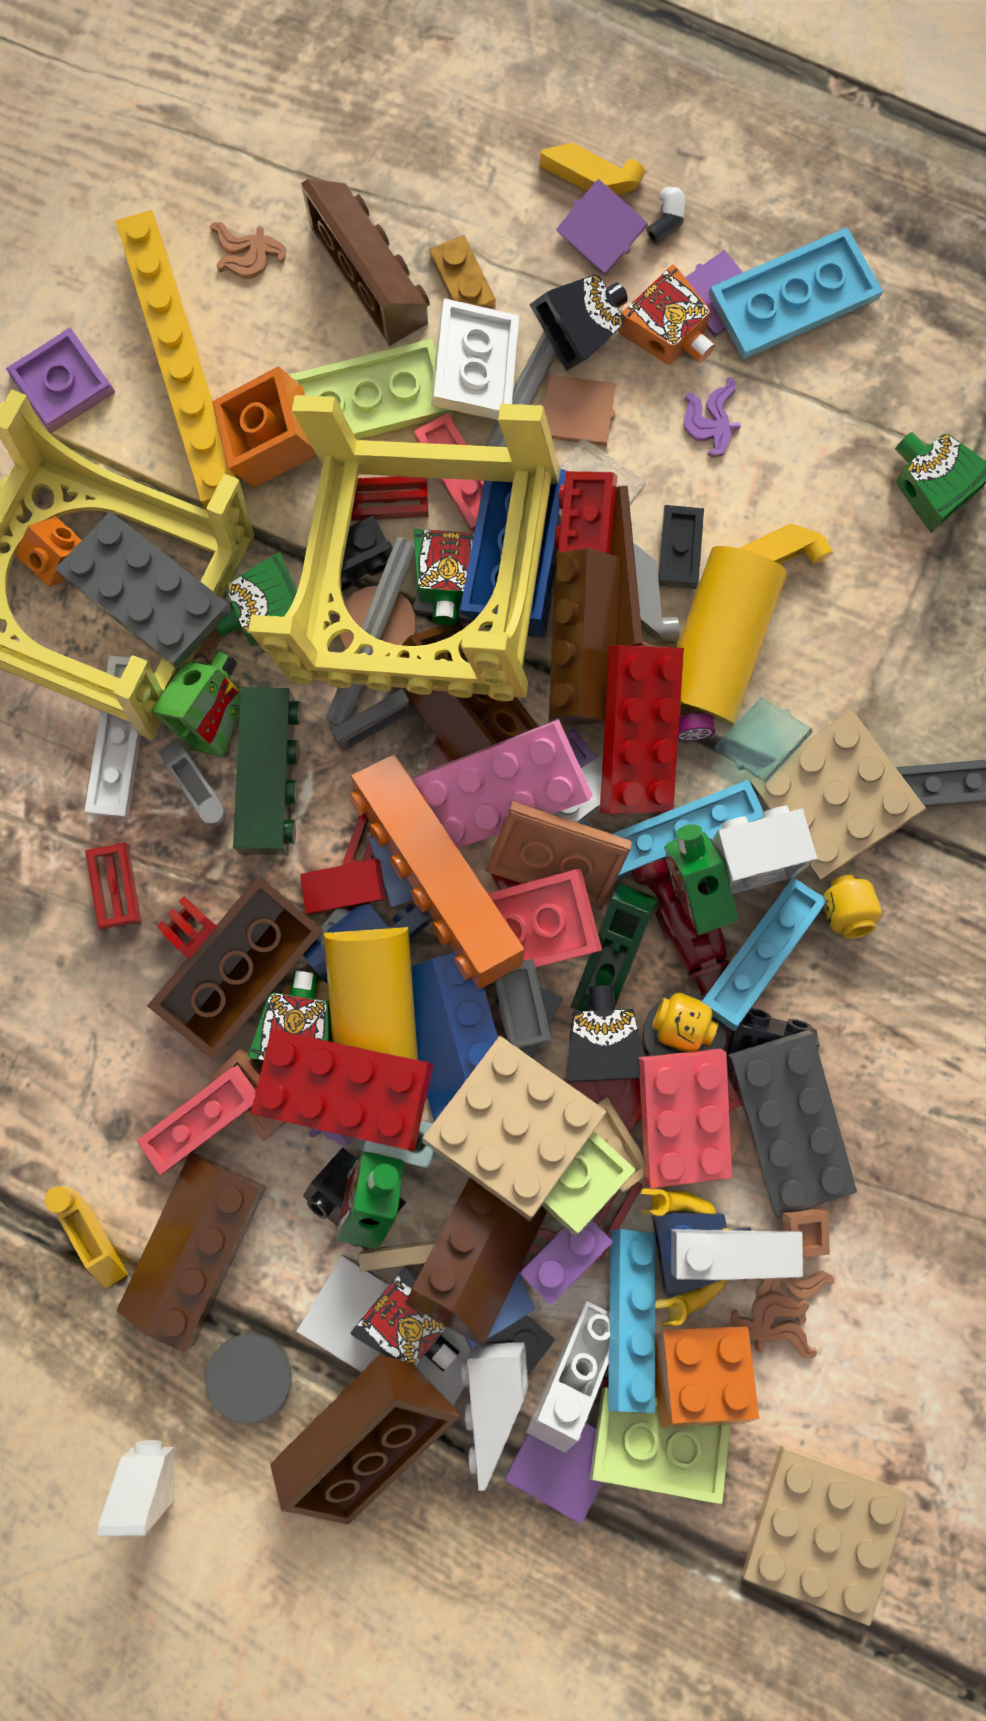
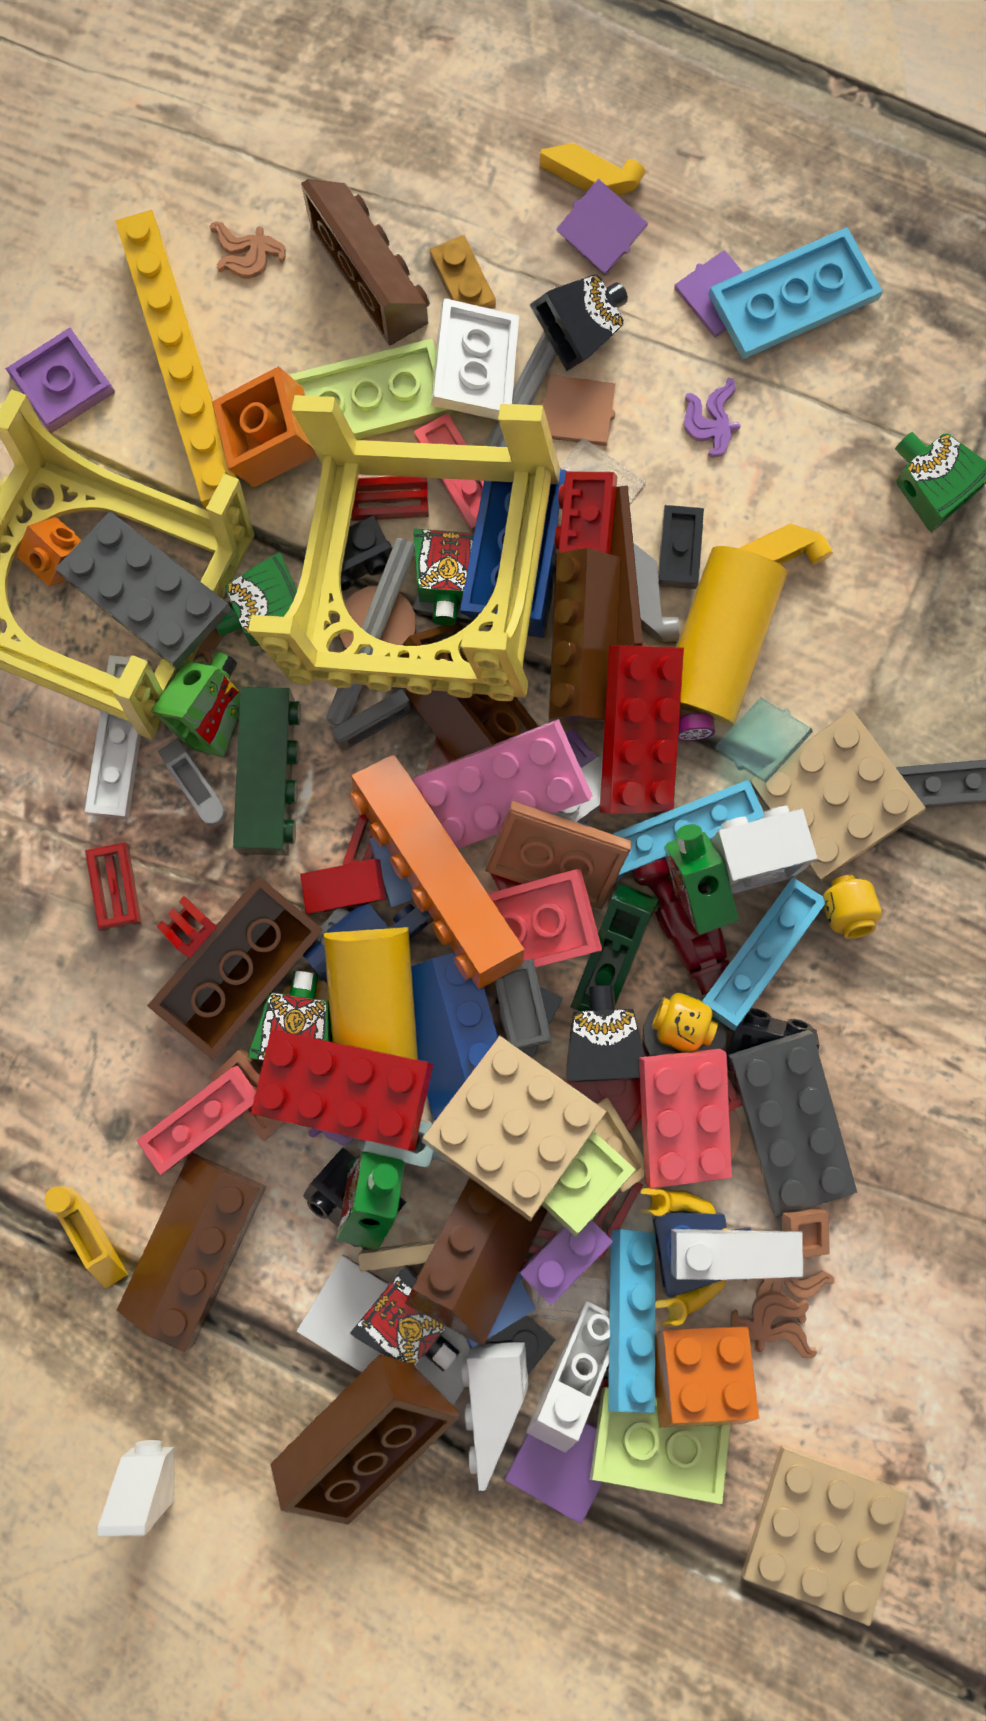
dark grey tile [205,1333,292,1423] -> none
torso [619,264,715,364] -> none
arm [646,187,686,244] -> none

